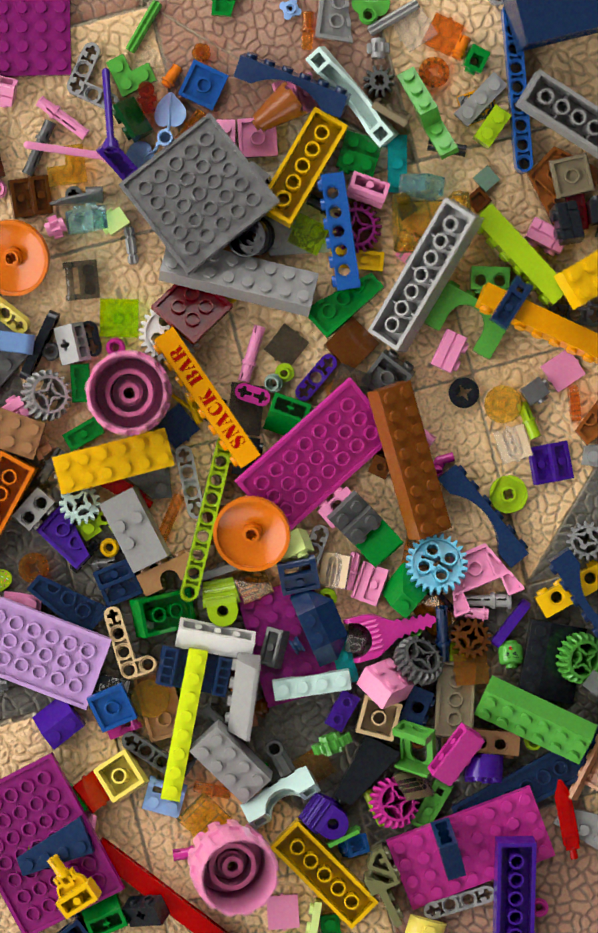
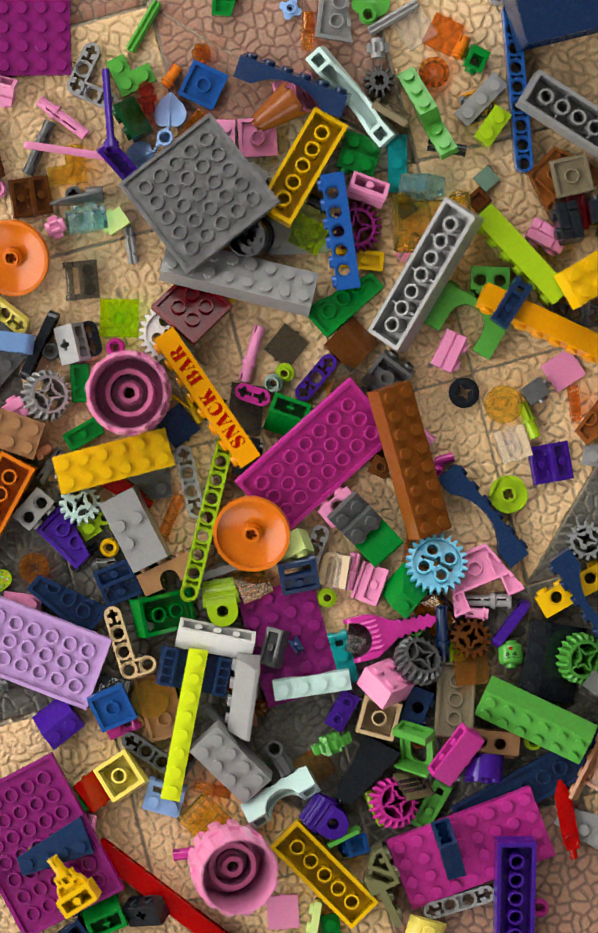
dark blue wedge [290,590,348,667] -> none

